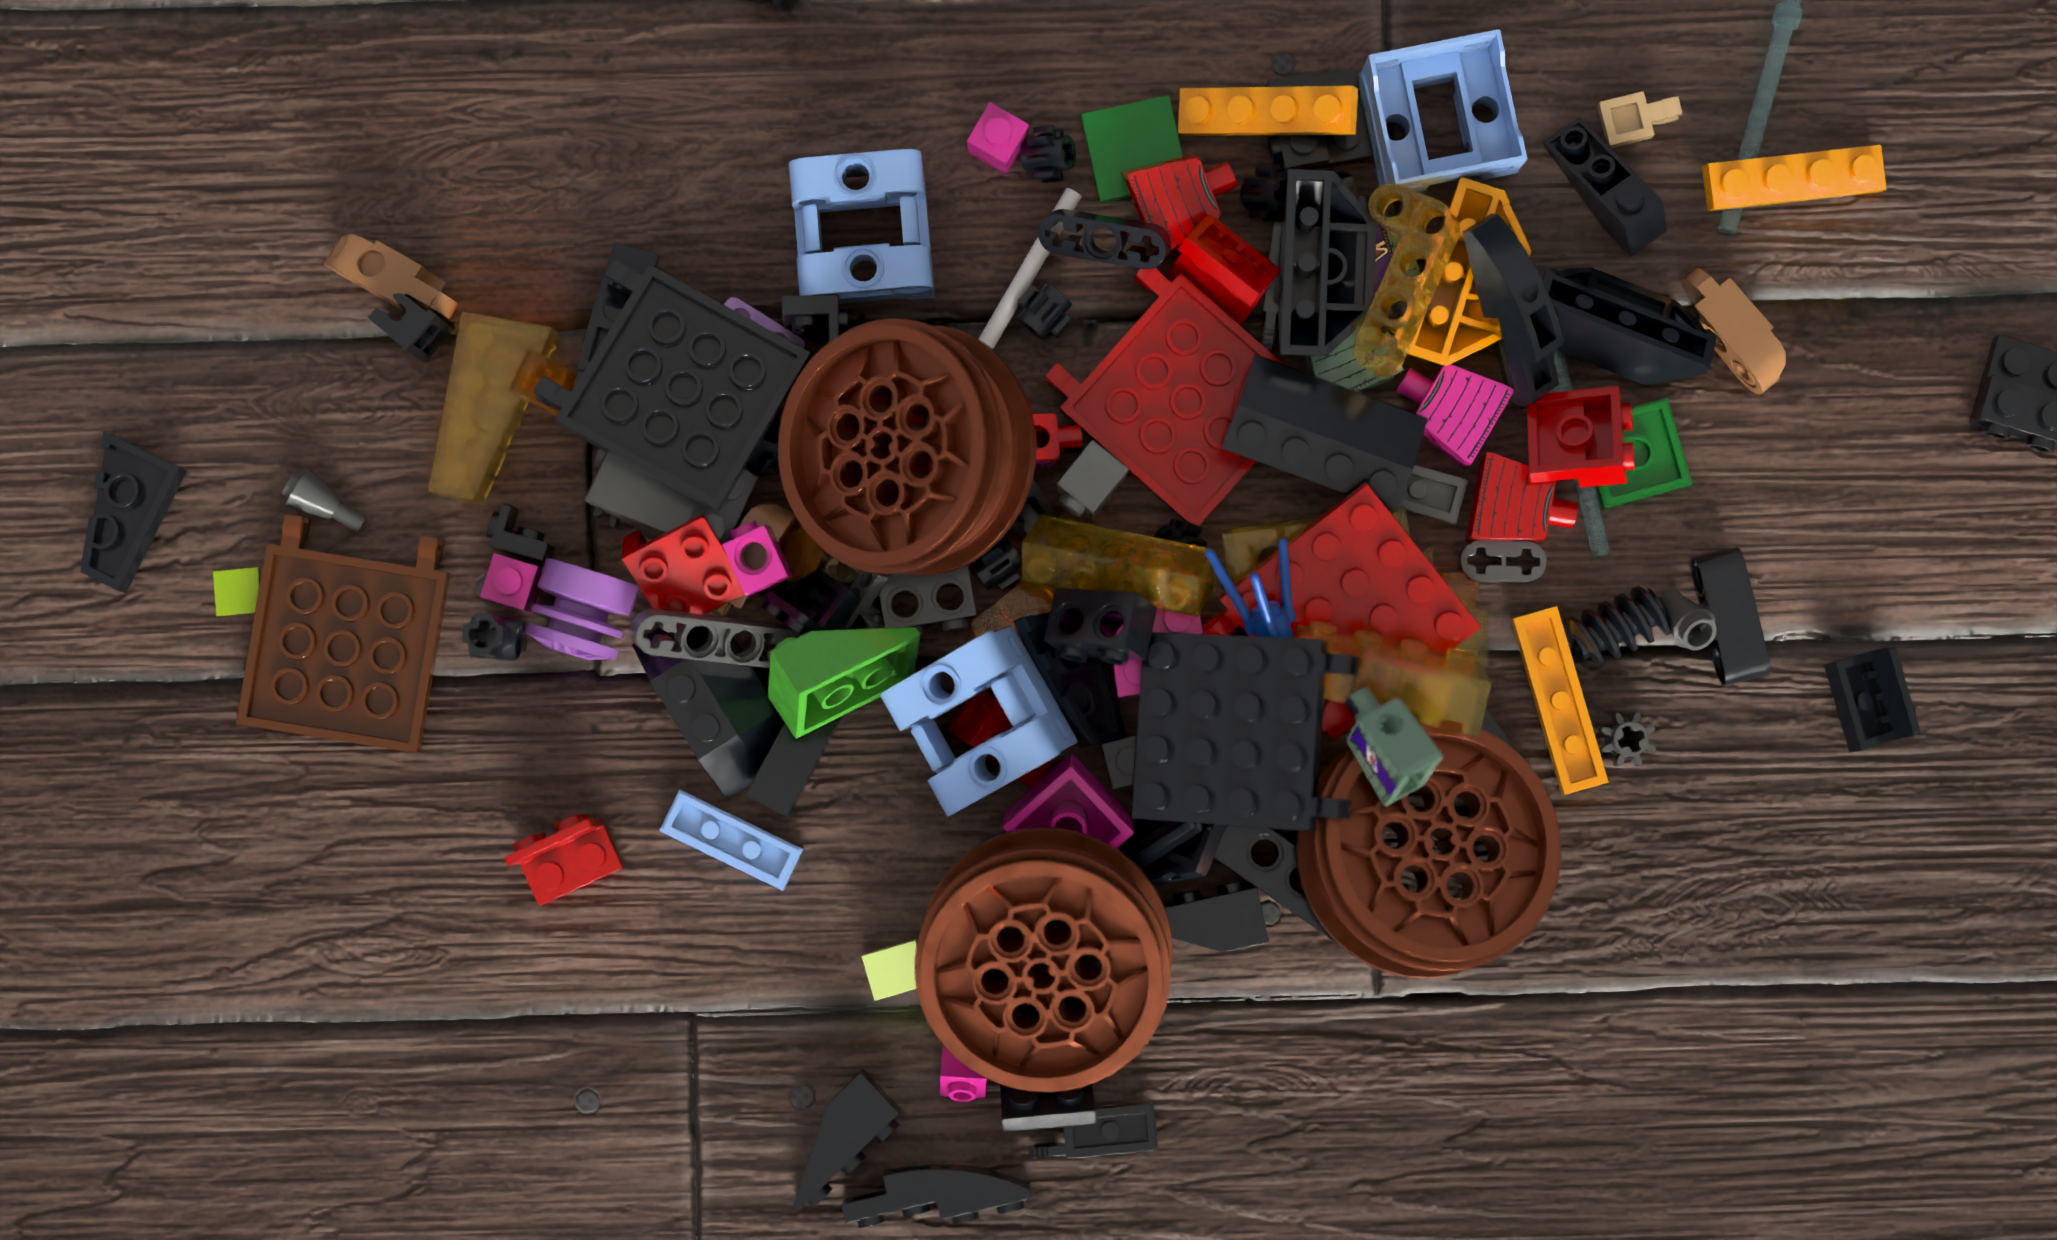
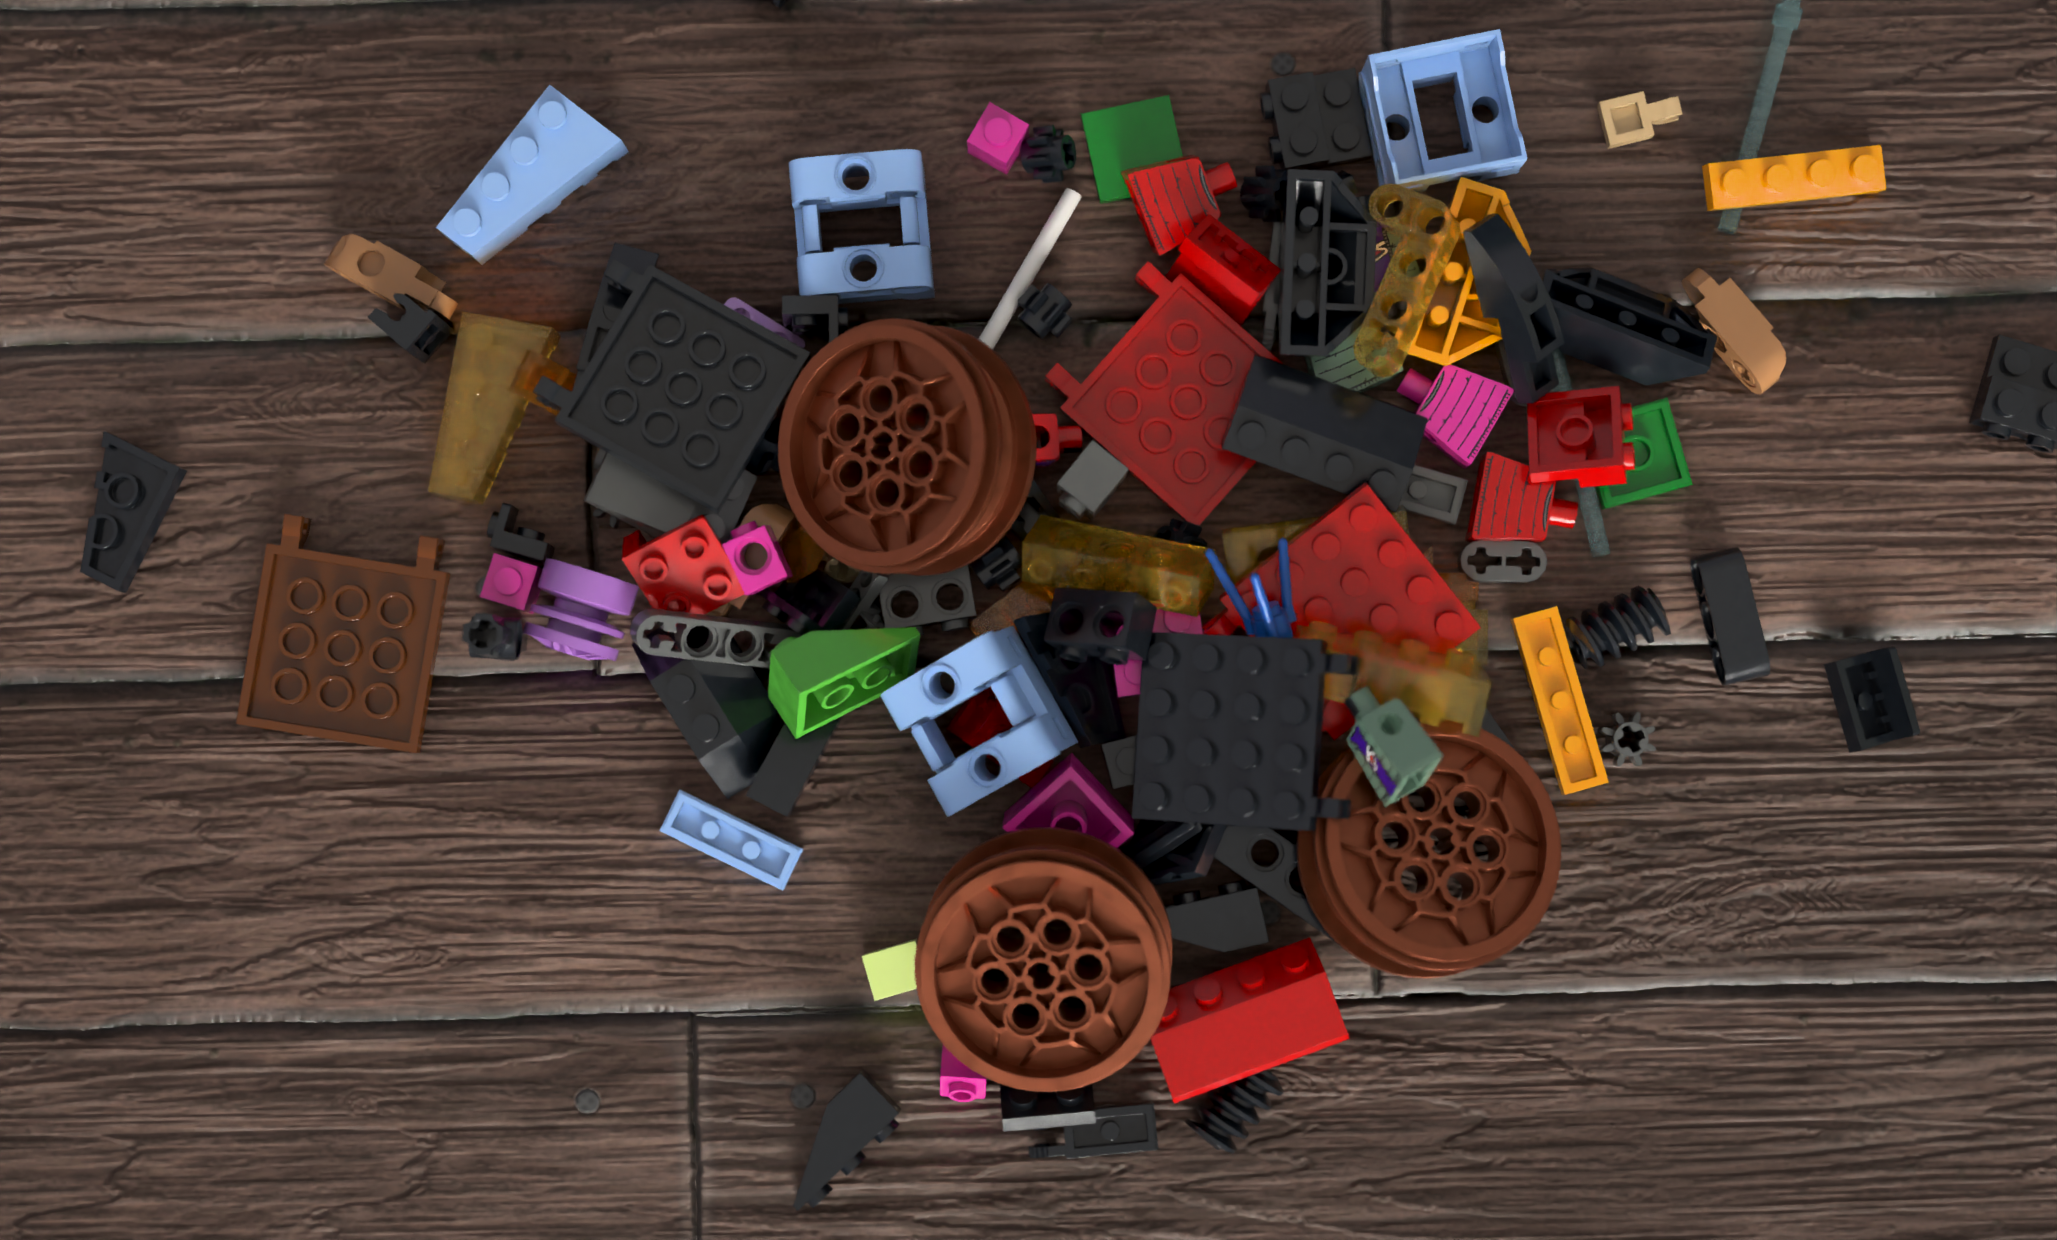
lime sticker [213,567,259,617] -> none
dark grey cone [282,468,367,533] -> none
red bracket [504,813,625,906] -> none
black slope [842,1164,1032,1228] -> none
black beam [1038,209,1171,269] -> none
light orange plate [1178,86,1358,136] -> none
black slope [1543,117,1667,257] -> none
dark grey cone [1659,590,1717,650] -> none
none -> light blue wedge [436,85,629,265]
none -> red slope [1150,937,1349,1104]
none -> black piece [1185,1069,1285,1153]

